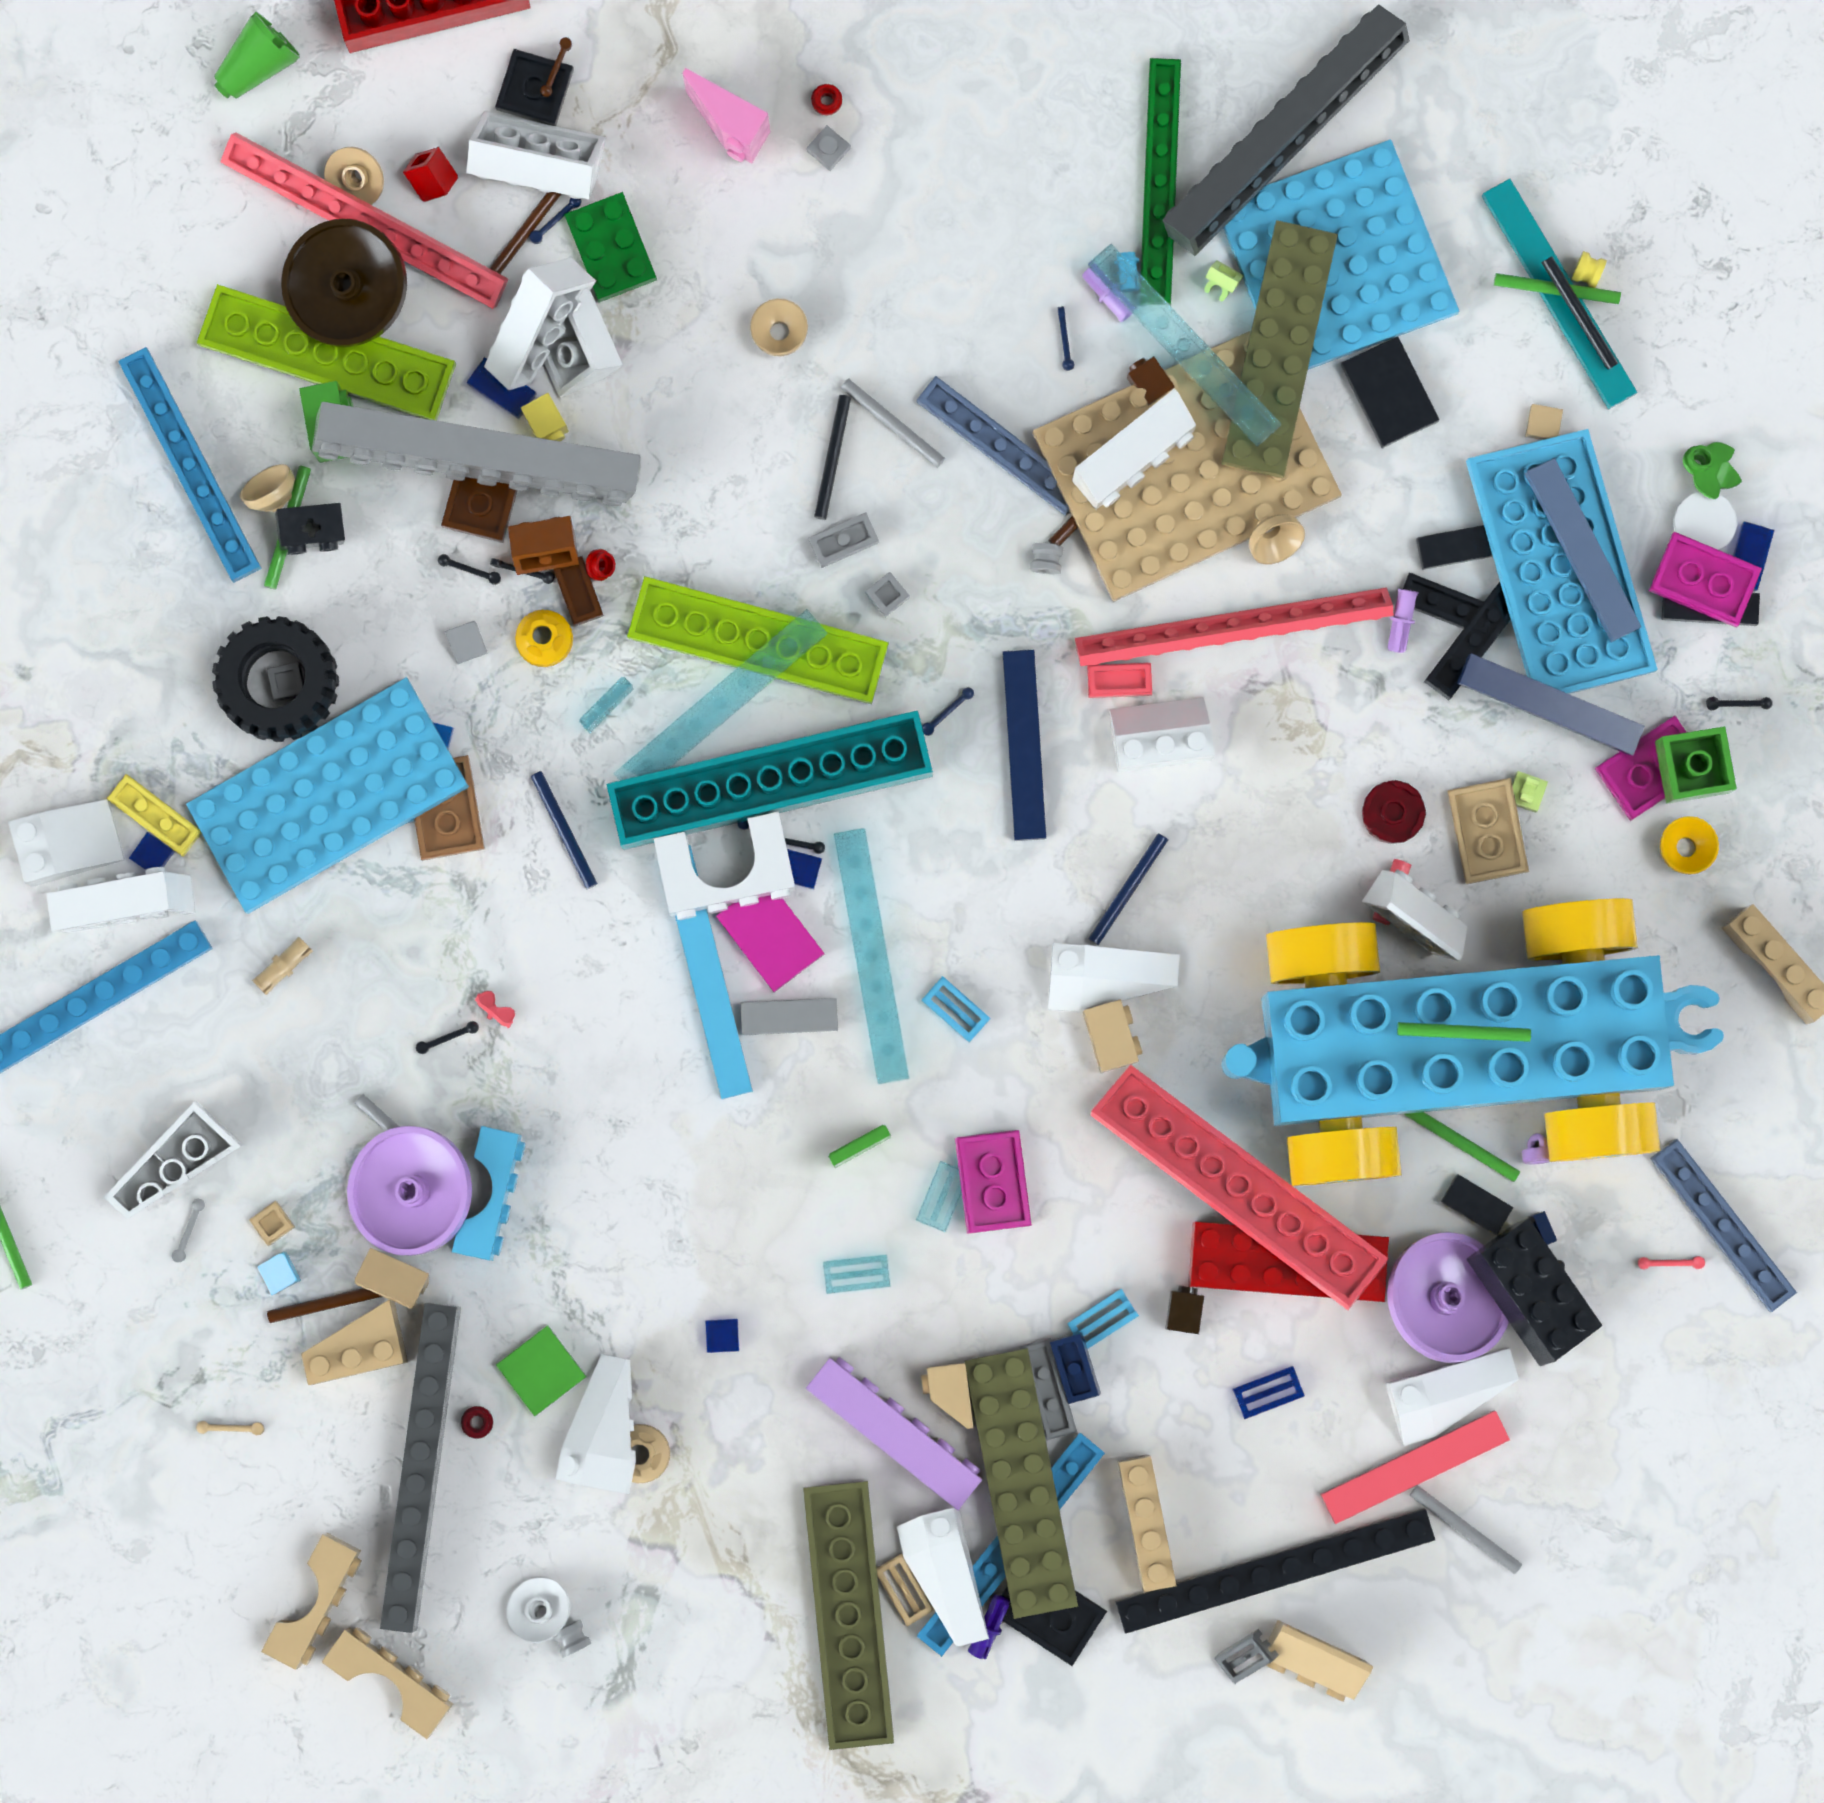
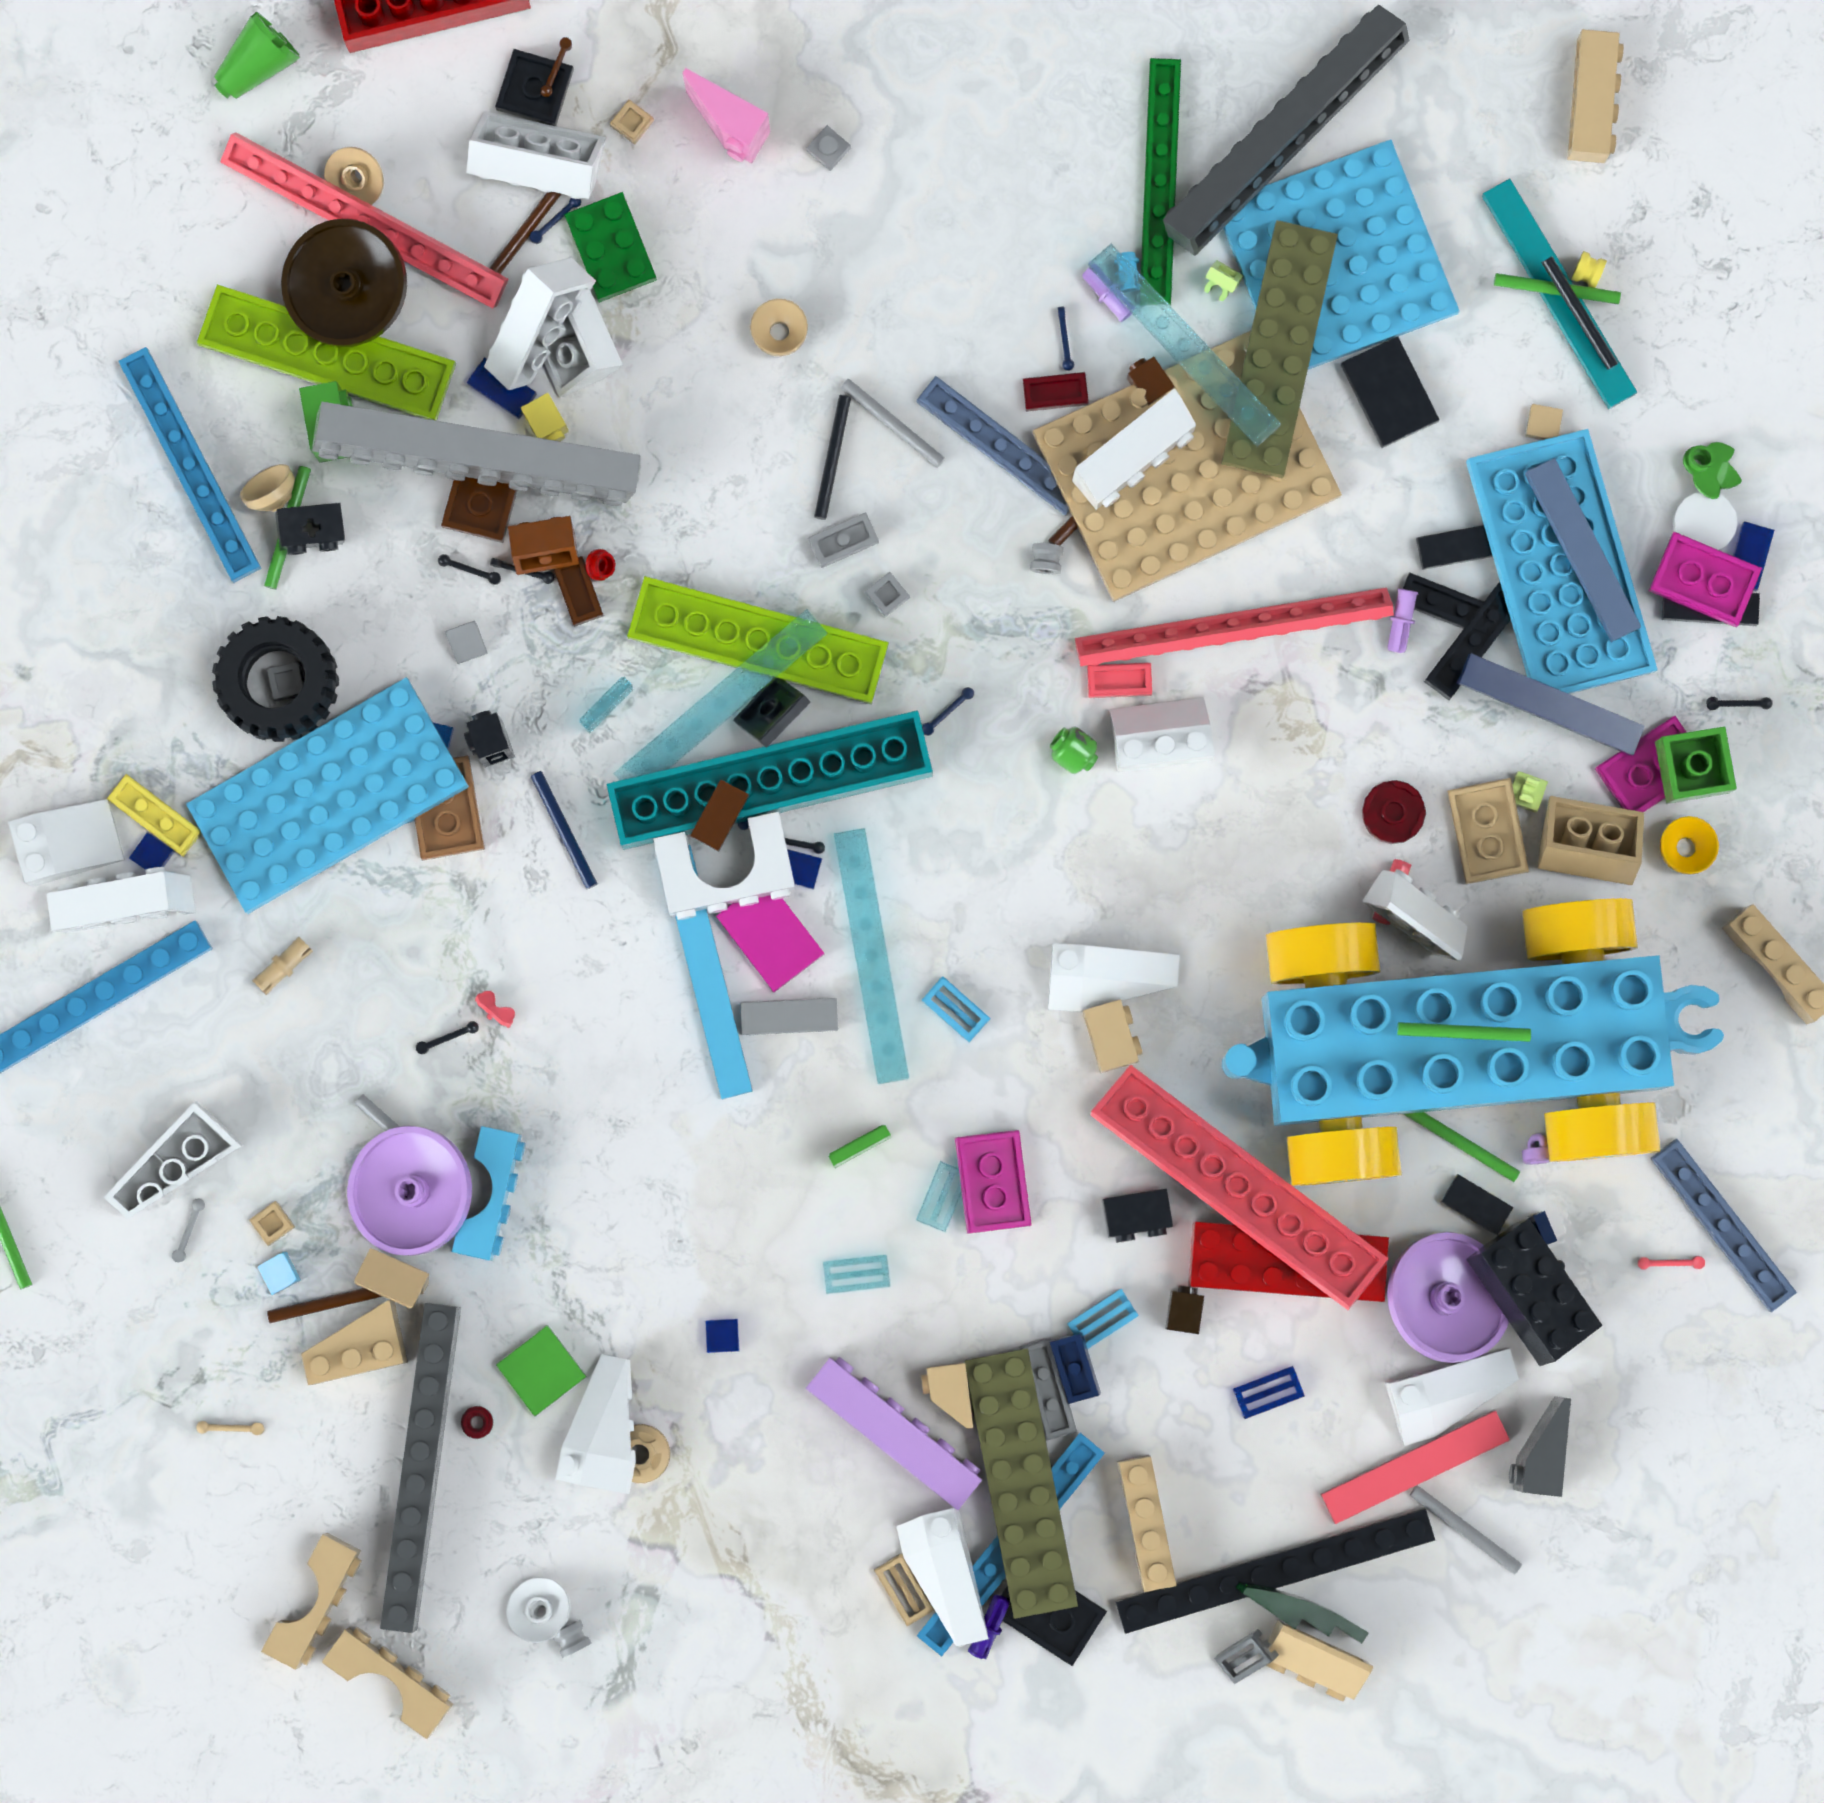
red panel [403,147,458,202] -> none
yellow piece [515,609,573,667] -> none
olive plate [803,1481,894,1750] -> none
red plate [811,84,842,116] -> none
dark blue tile [1003,650,1046,841] -> none
dark blue bar [1088,833,1168,946] -> none
tan piece [1249,515,1305,564] -> none
none -> black brick [464,710,515,768]
none -> tan tile [610,99,654,144]
none -> reddish brown tile [690,780,749,852]
none -> black tile [733,678,811,748]
none -> dark red tile [1023,372,1089,412]
none -> bright green head [1050,726,1098,774]
none -> black brick [1102,1188,1173,1243]
none -> slope [1236,1583,1369,1644]
none -> dark grey slope [1509,1396,1571,1497]
none -> tan slope [1538,796,1644,885]
none -> tan brick [1567,29,1624,163]

